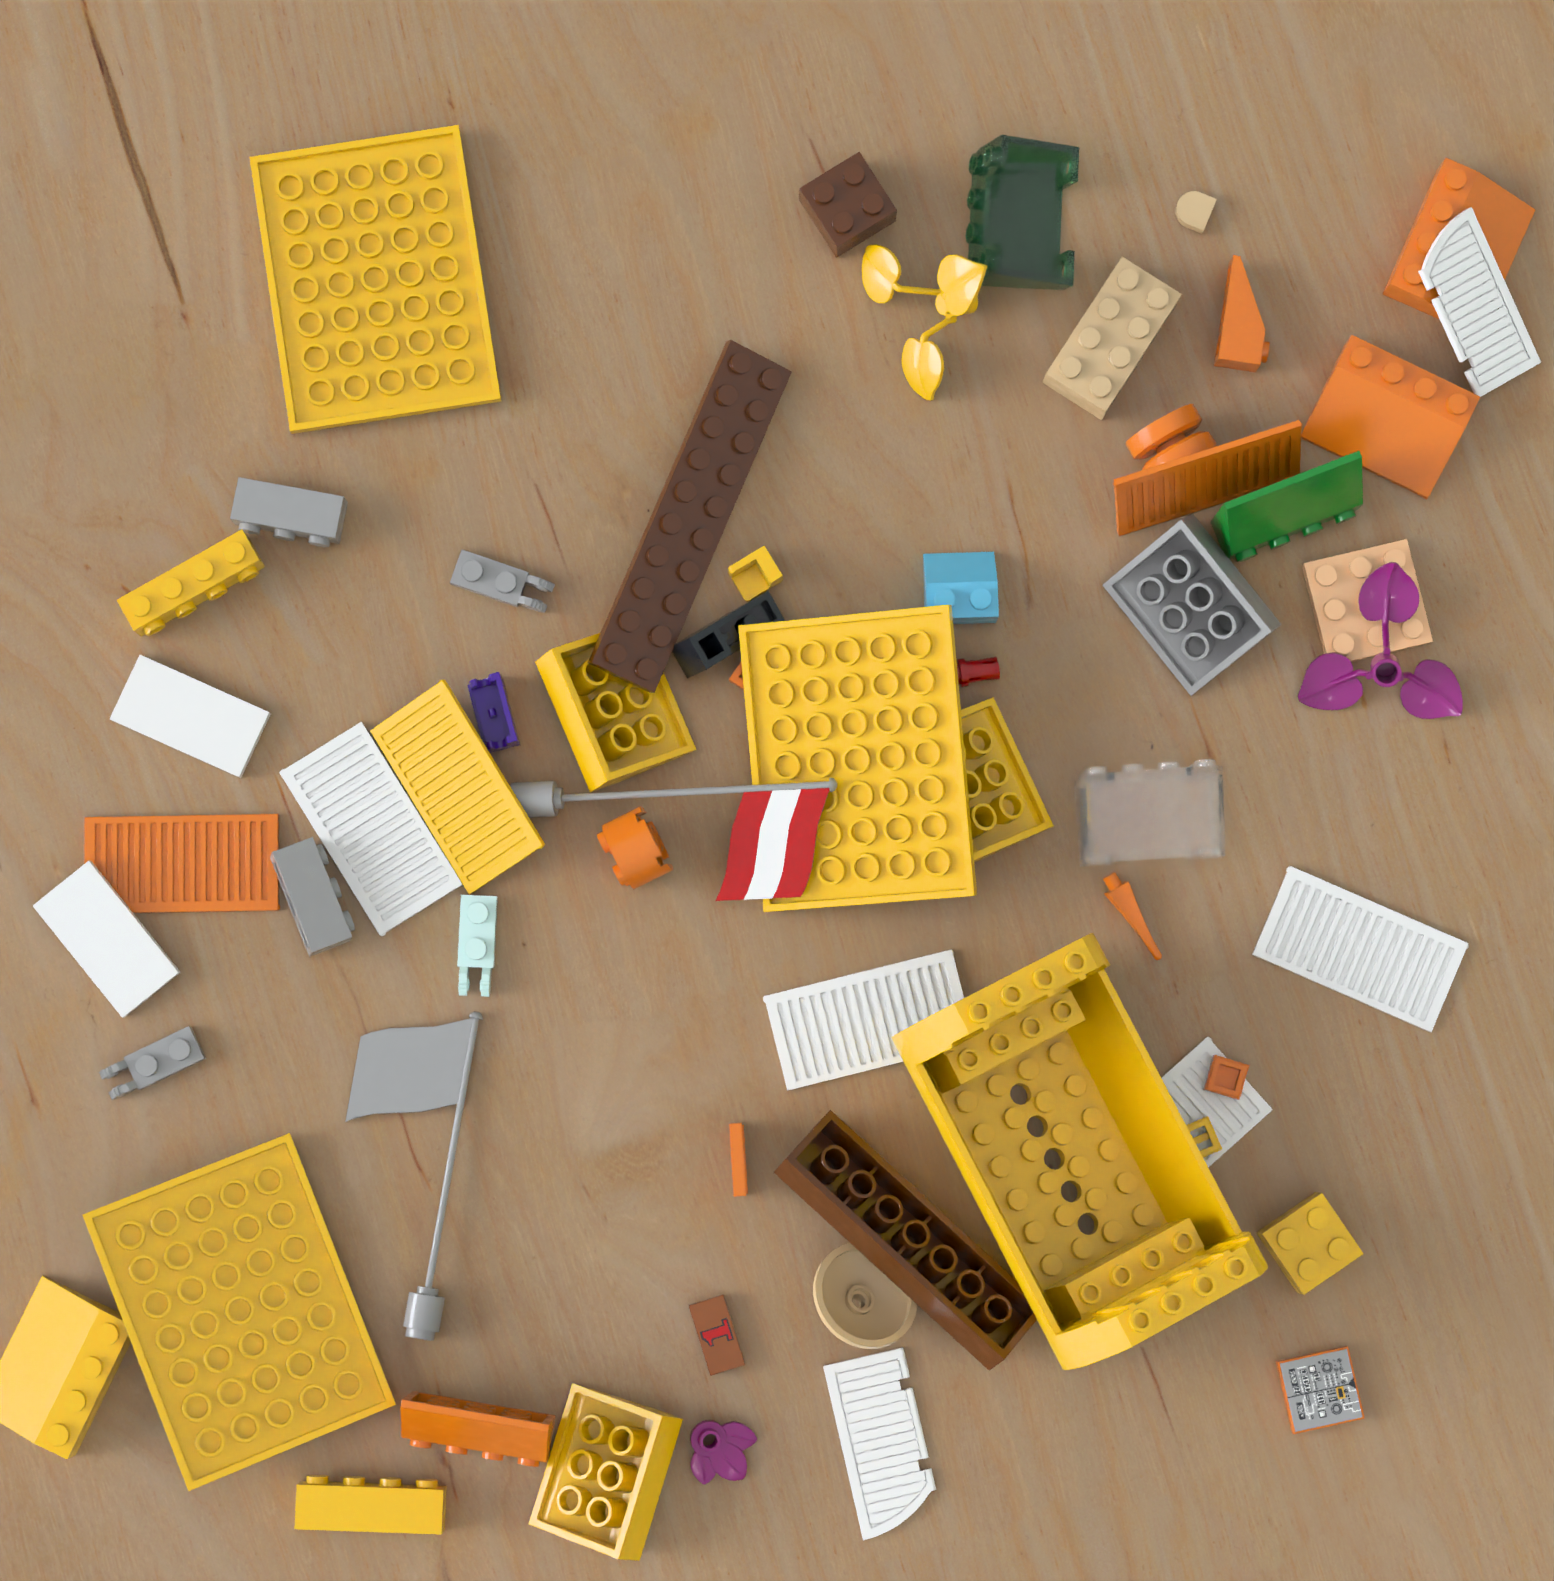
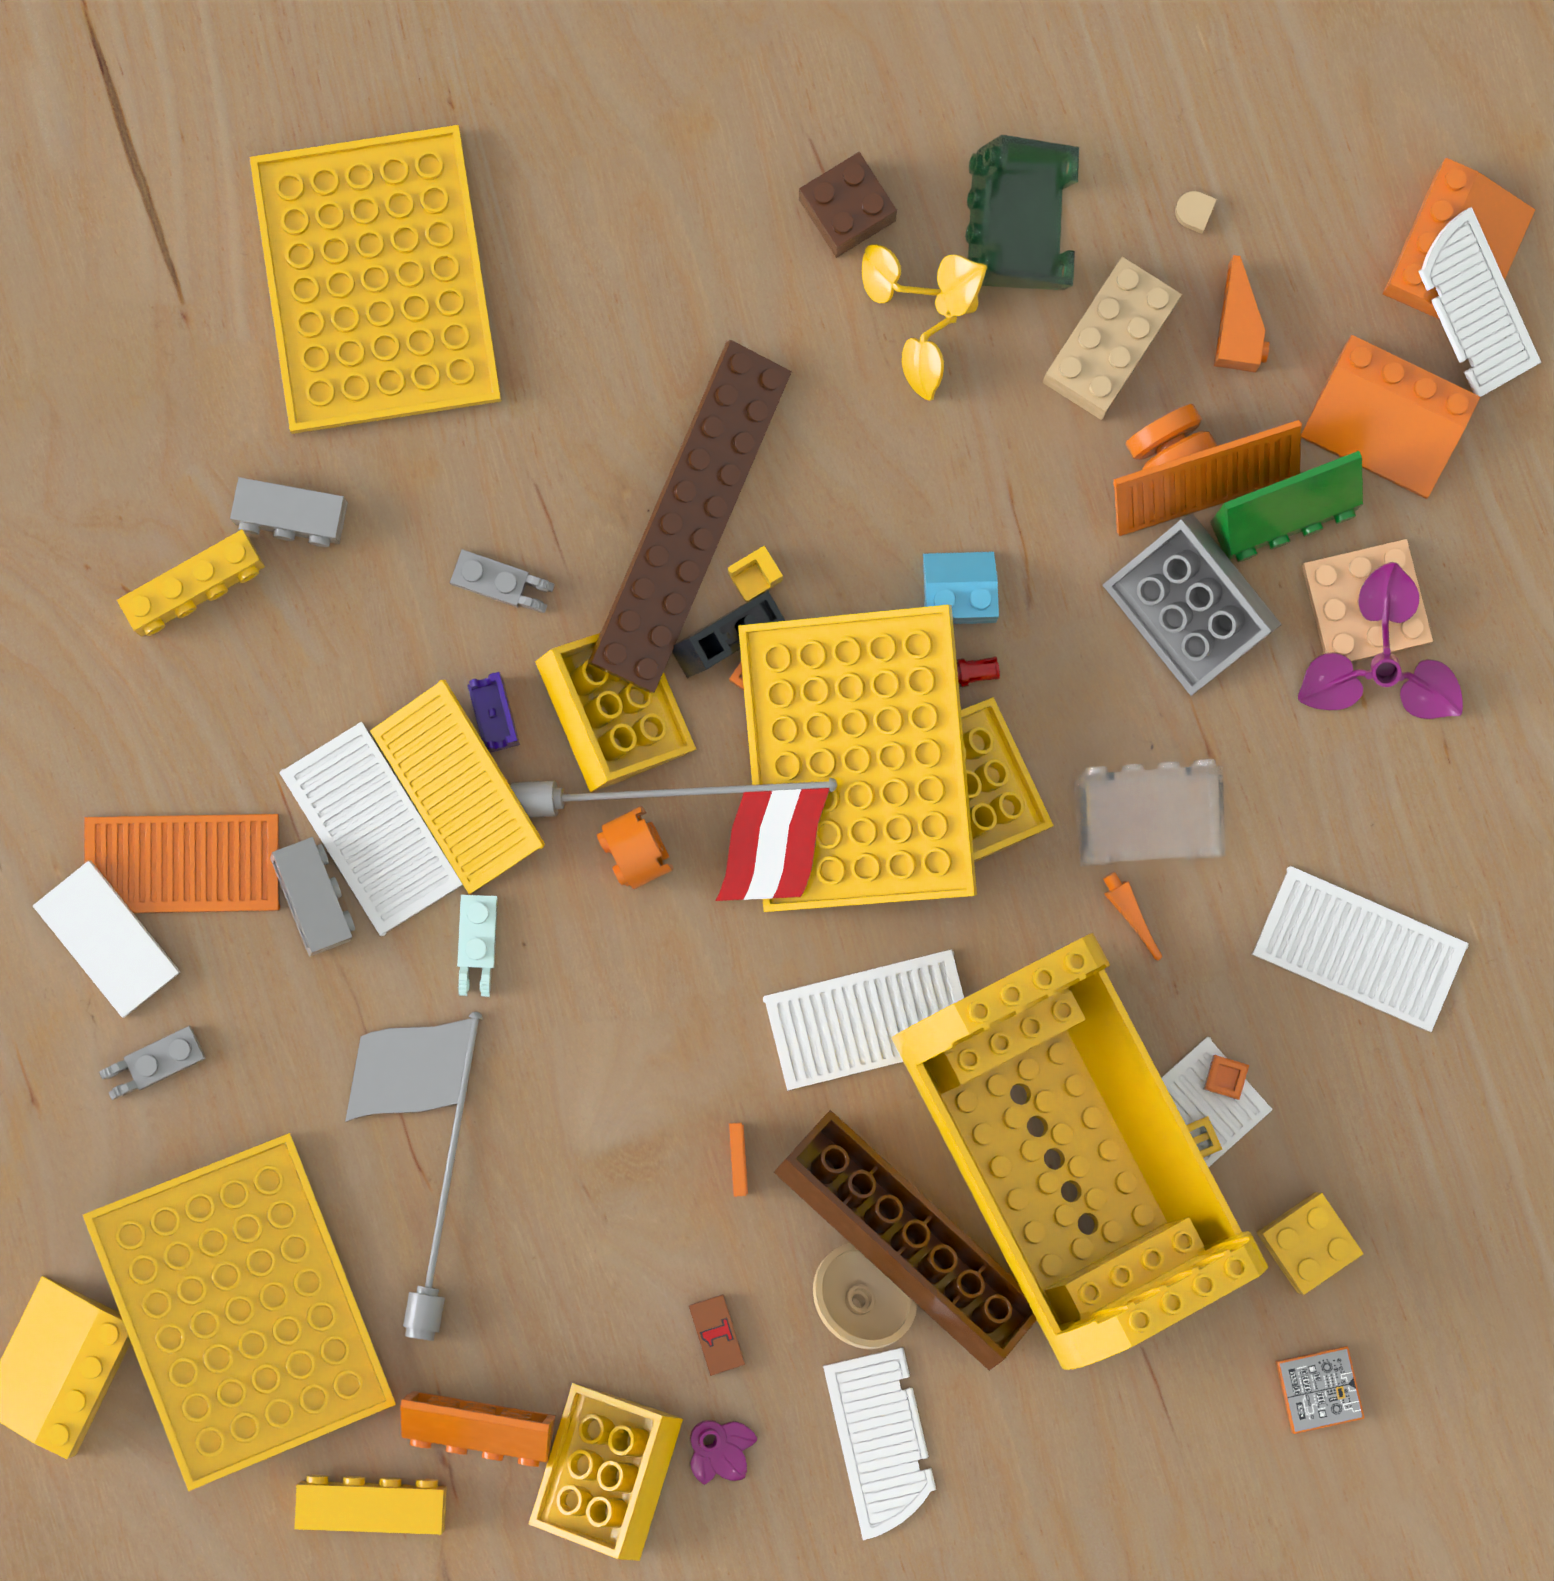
white tile [110,655,271,778] -> none

